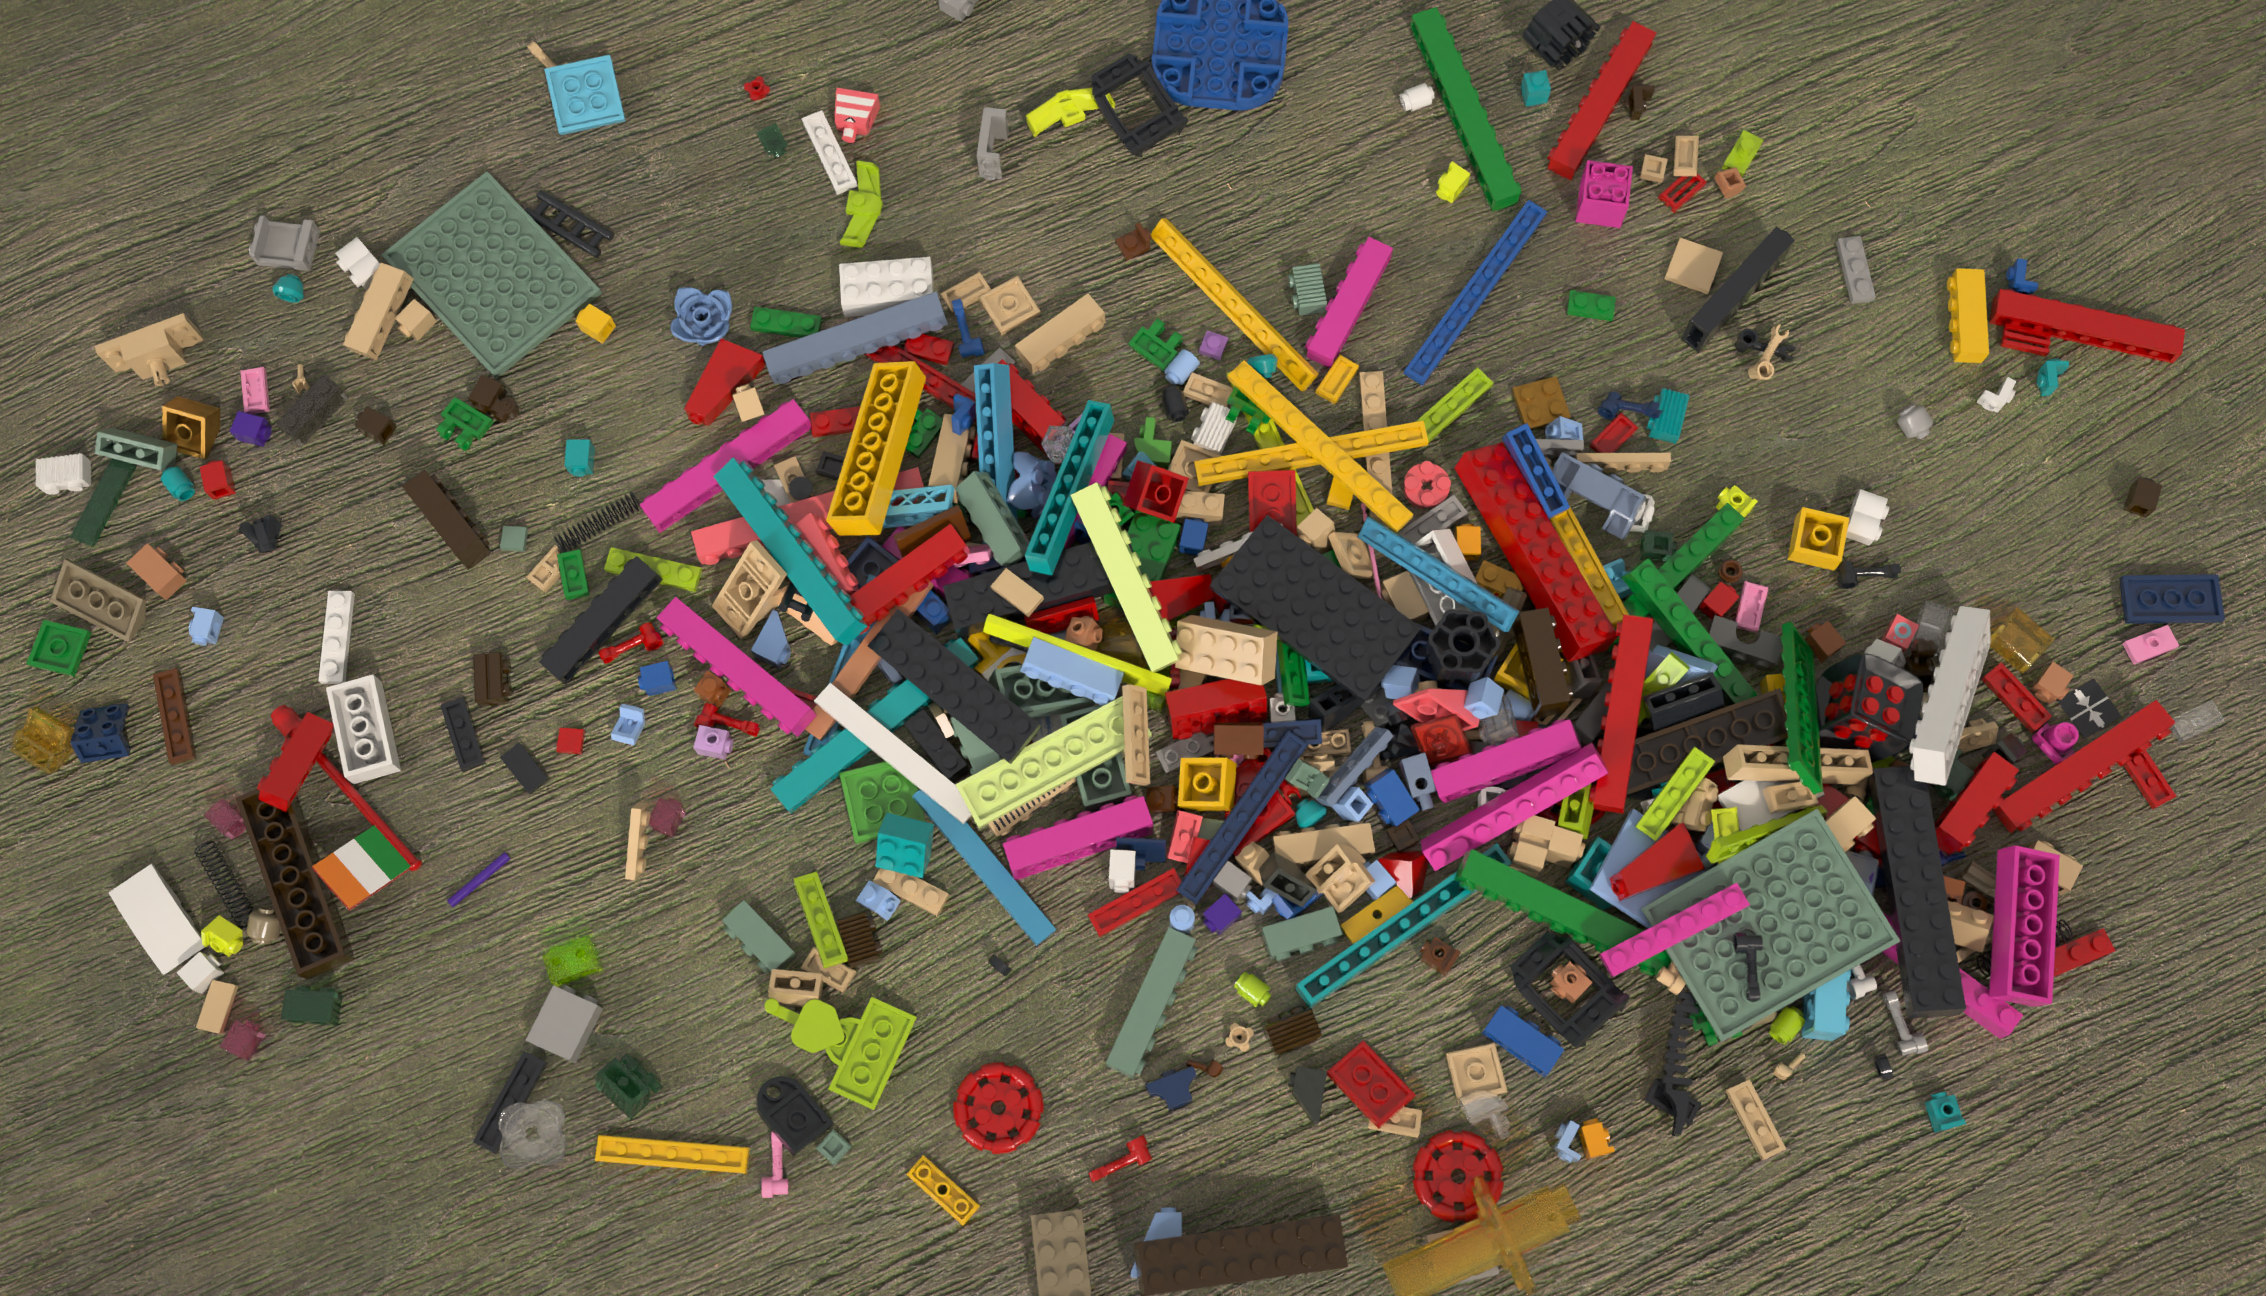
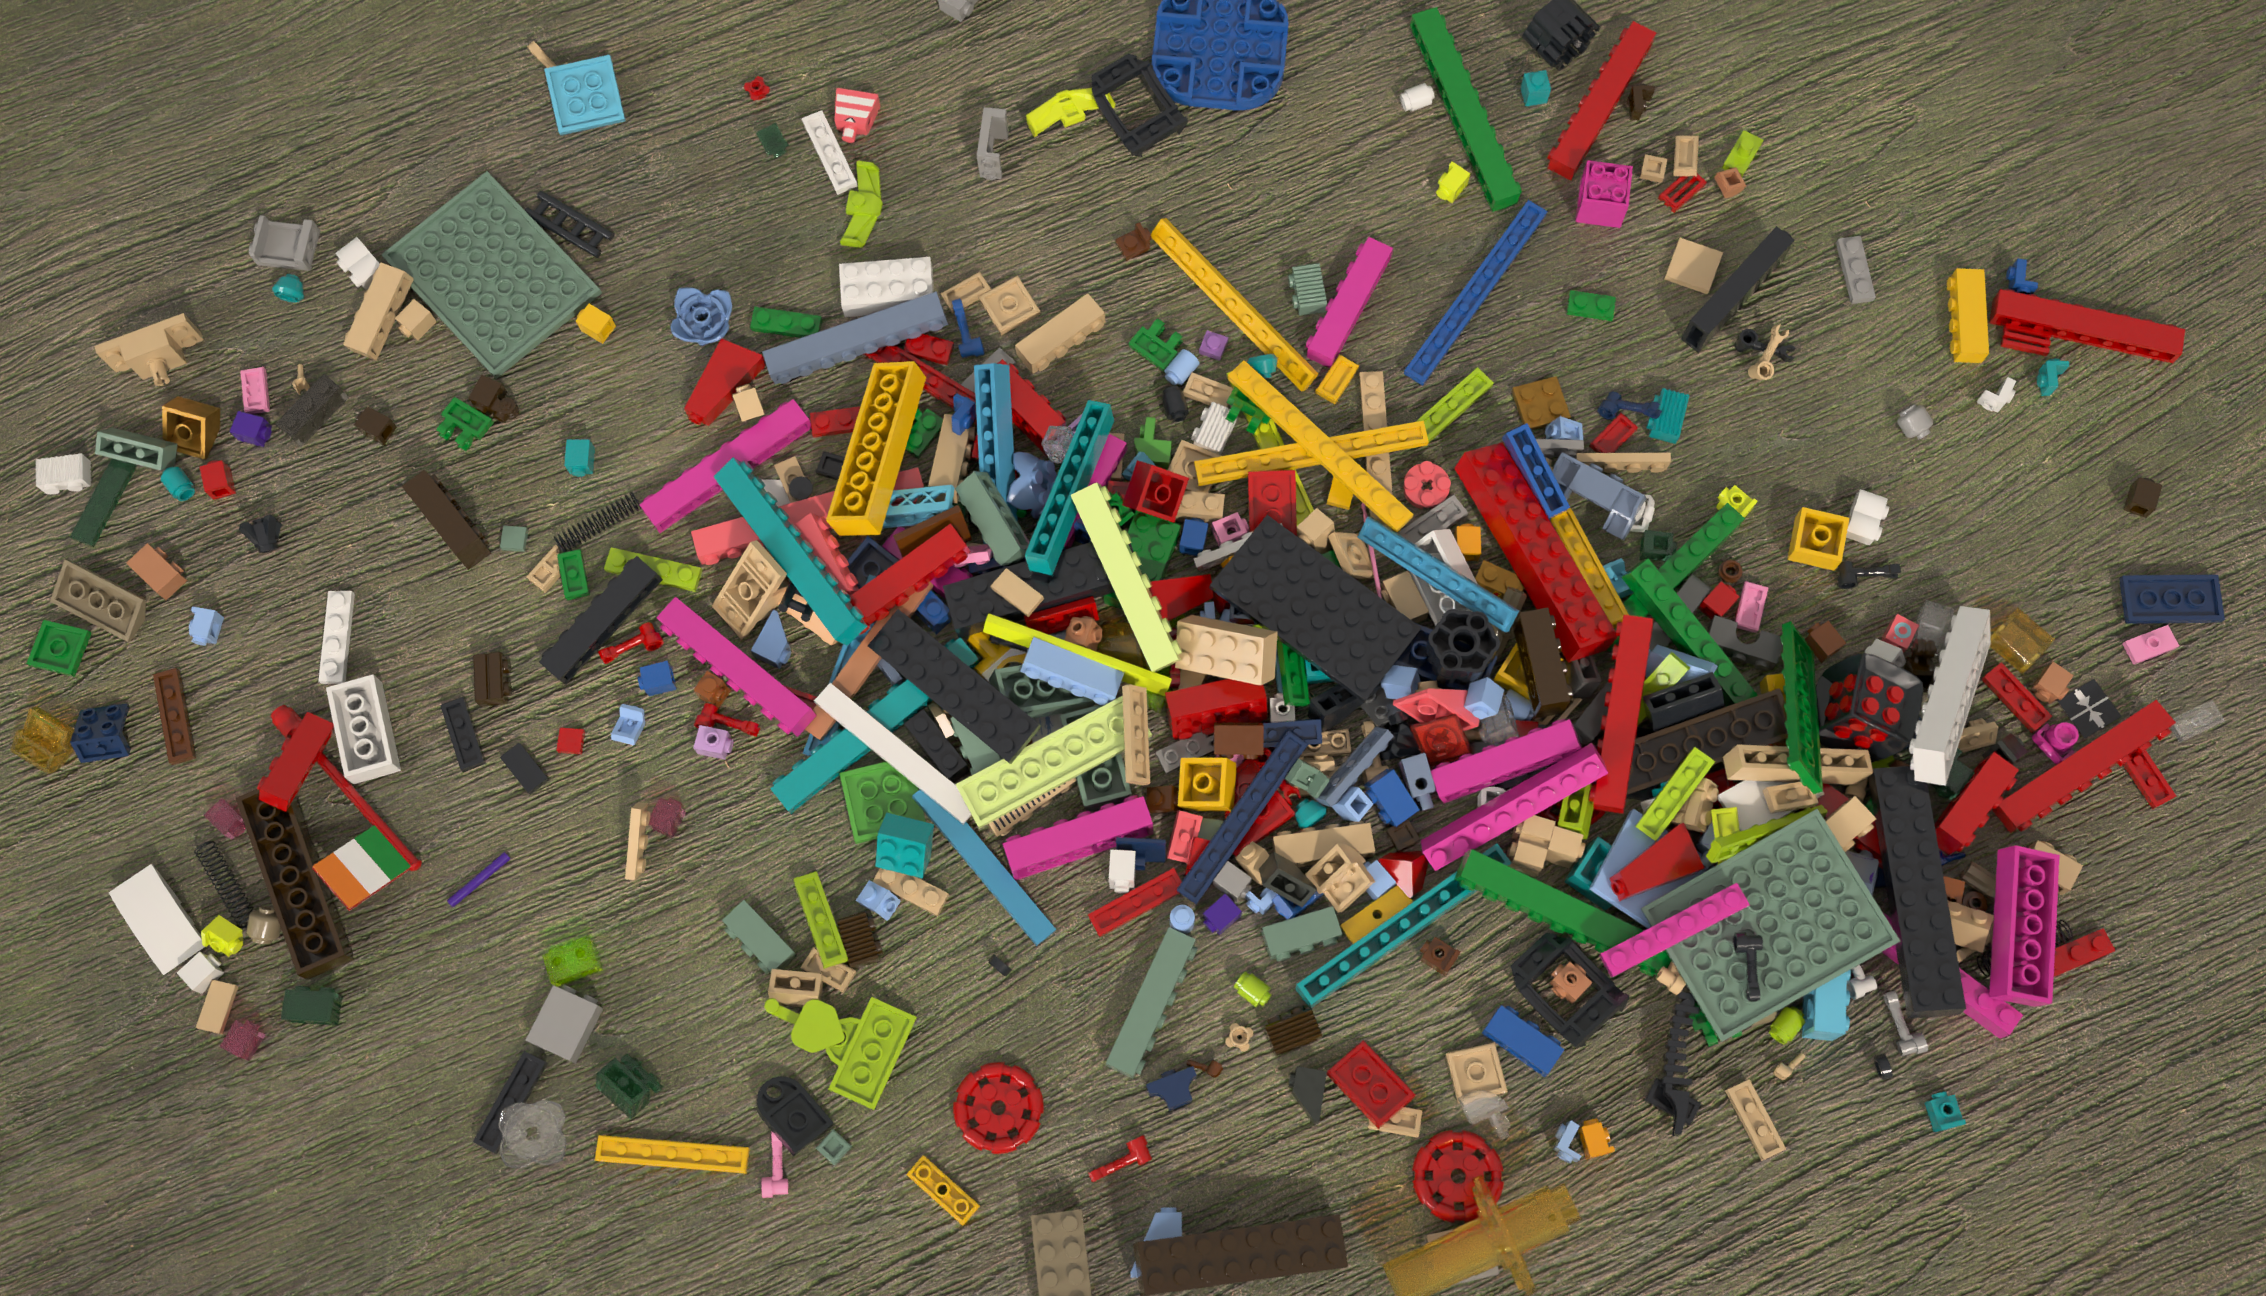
none -> bright pink brick [1211,512,1249,548]

